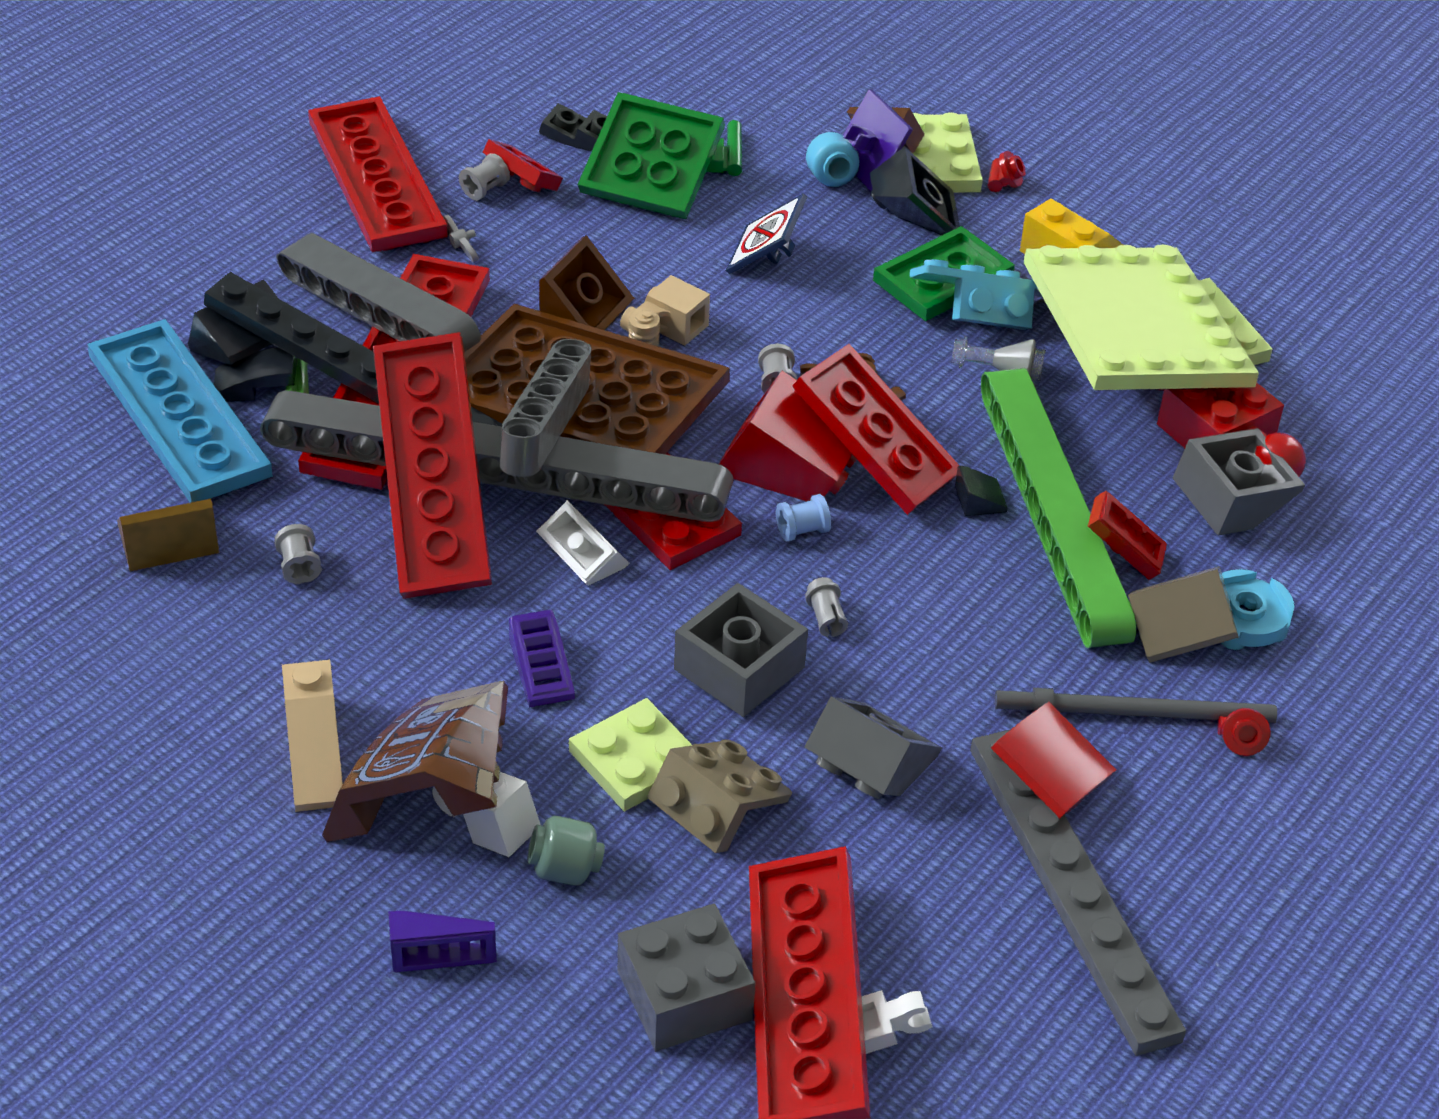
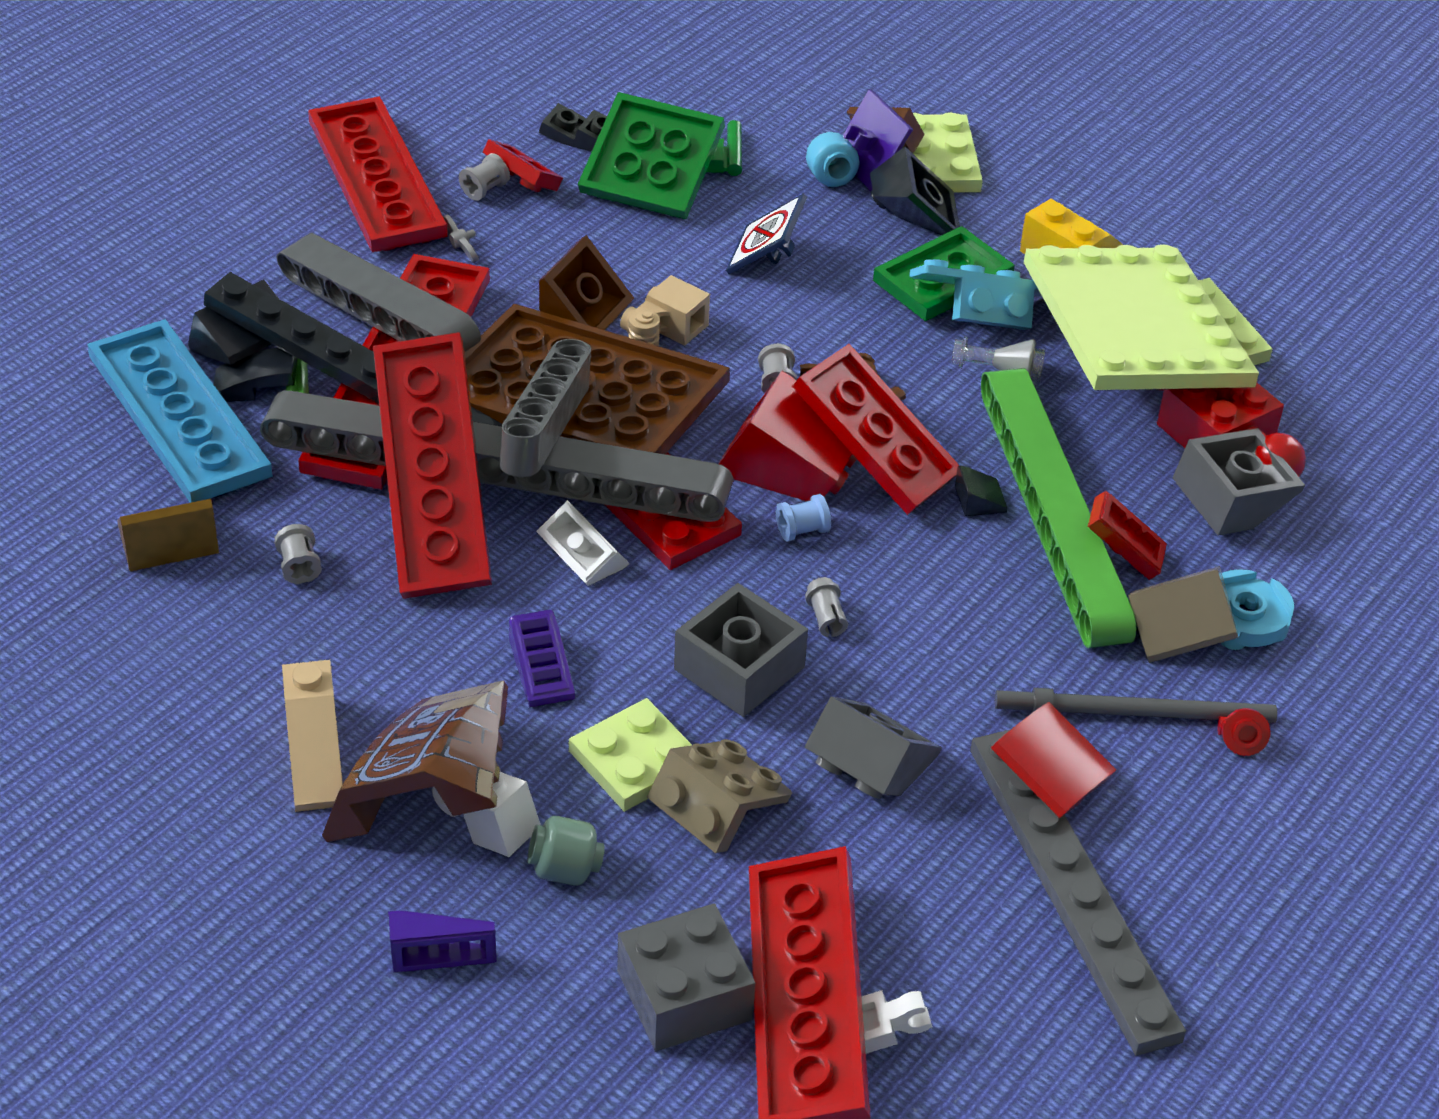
red plate [988,151,1026,192] -> none

